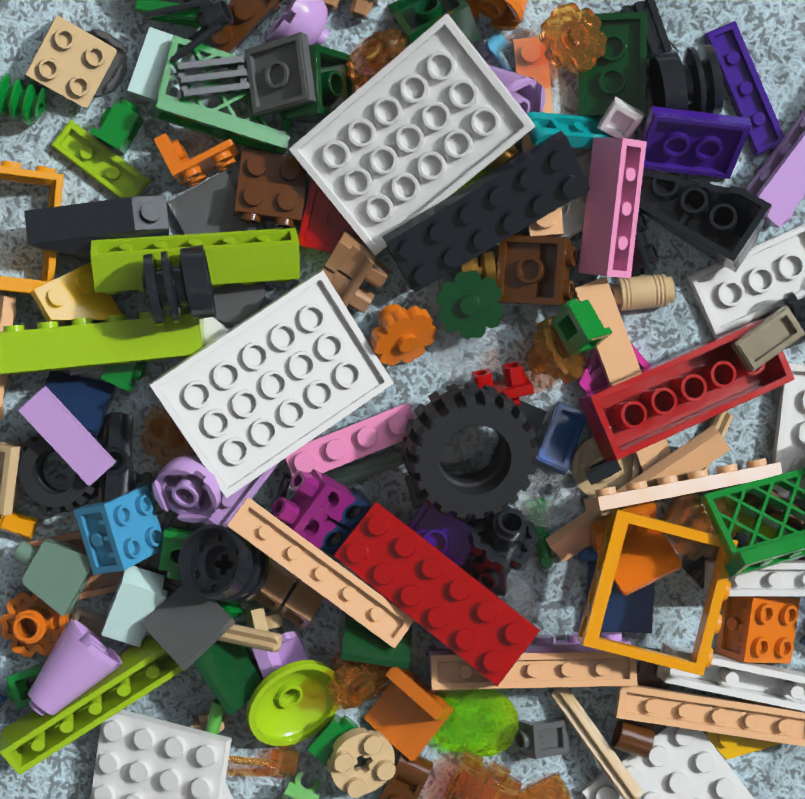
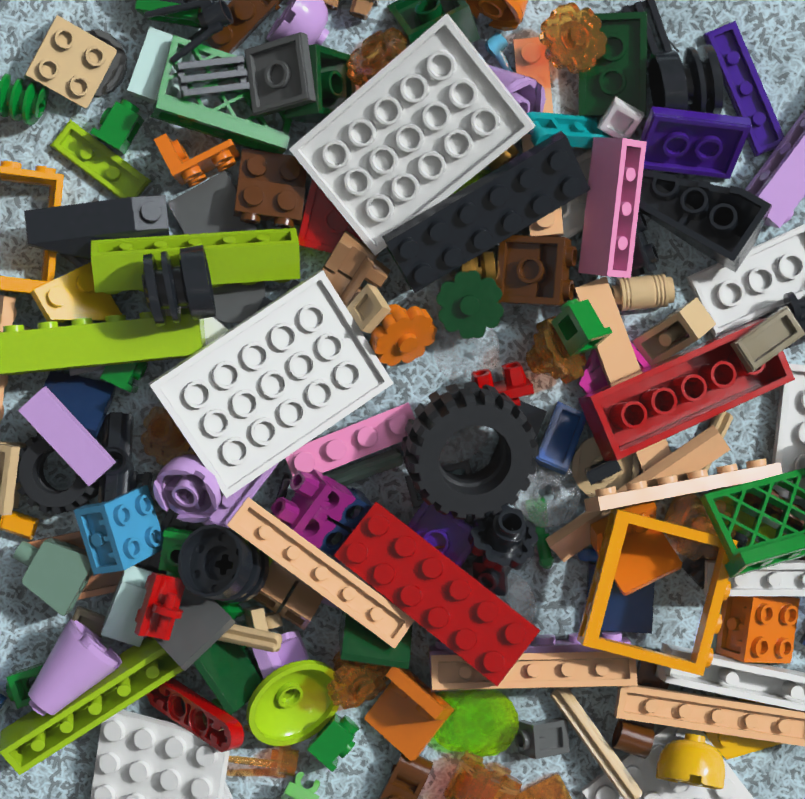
orange plant [0,591,70,658] -> none
tan plate [327,727,396,798] -> none
none -> red hips [134,572,185,641]
none -> red beam [147,678,244,752]
none -> tan tile [347,284,391,333]
none -> tan slope [632,297,716,366]
none -> yellow cylinder [656,733,725,790]

